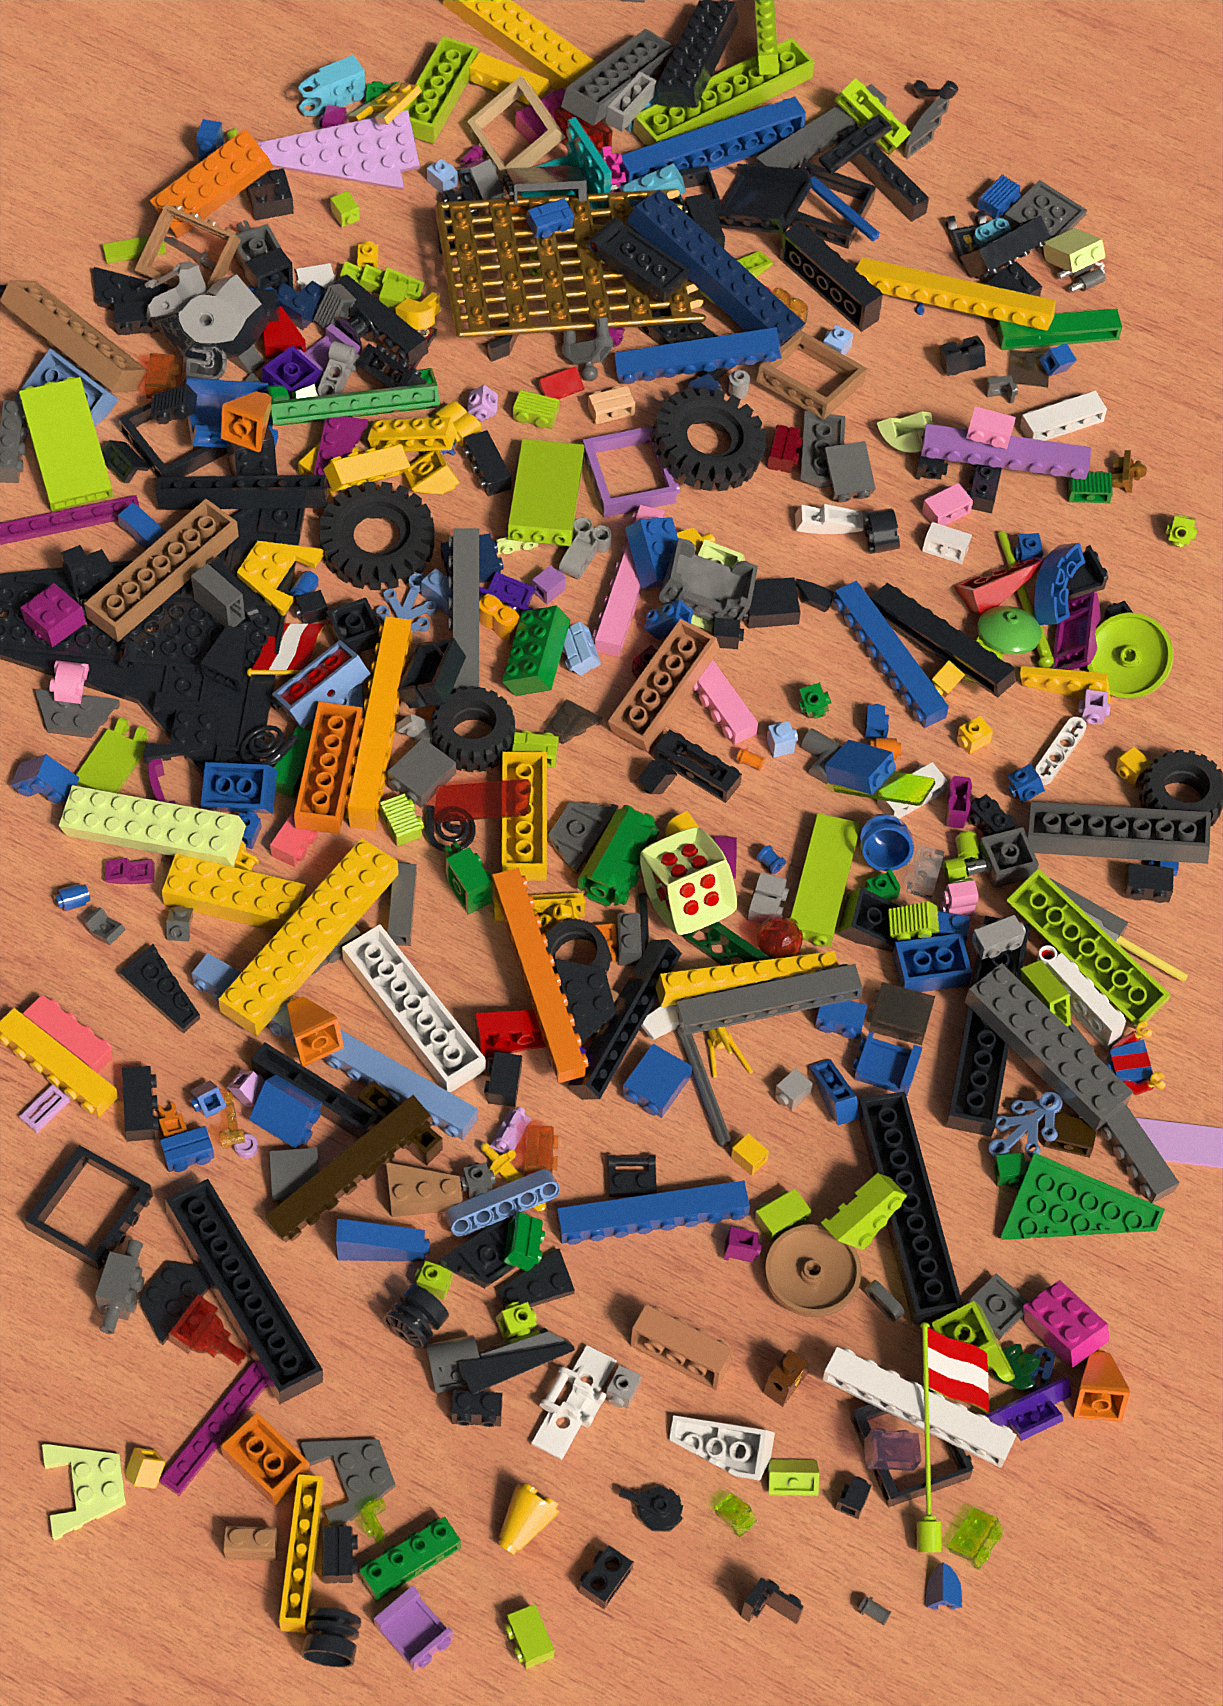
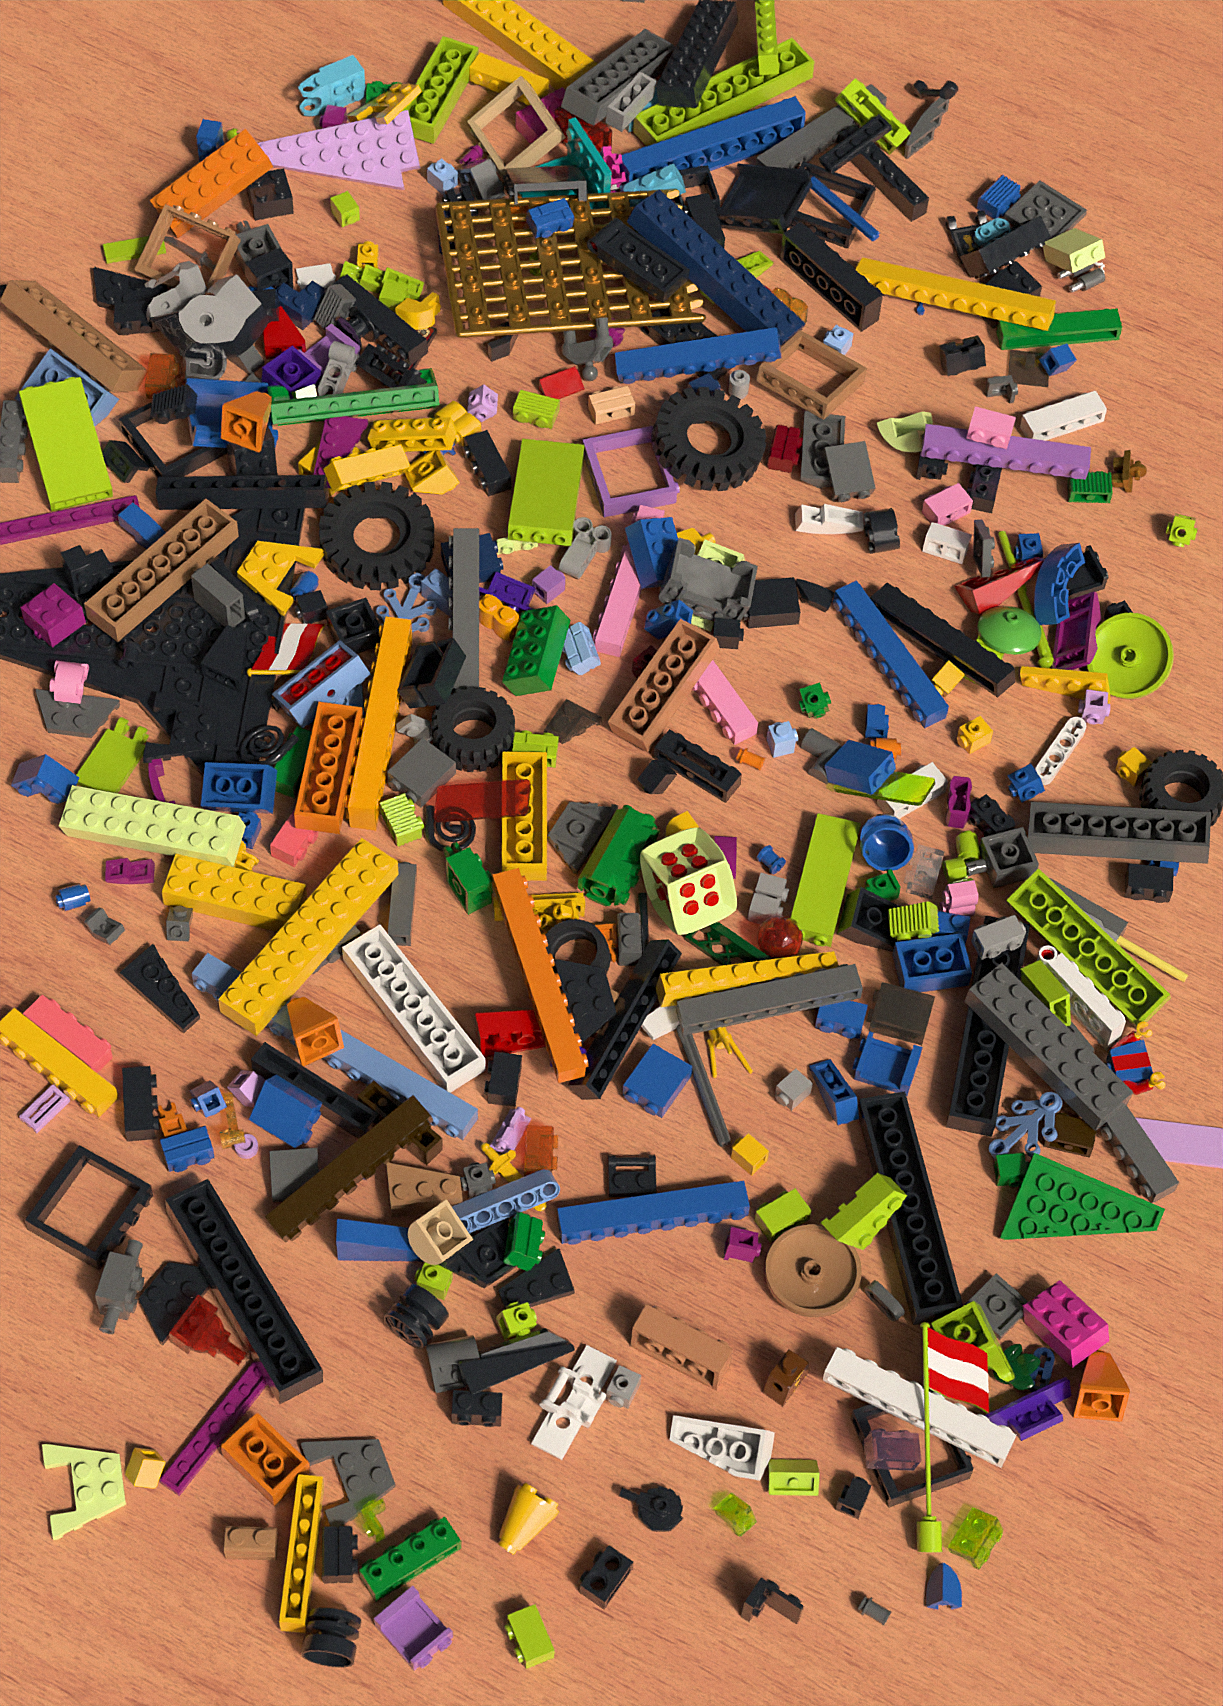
none -> tan brick [408,1199,473,1265]
none -> dark grey plate [973,519,995,577]

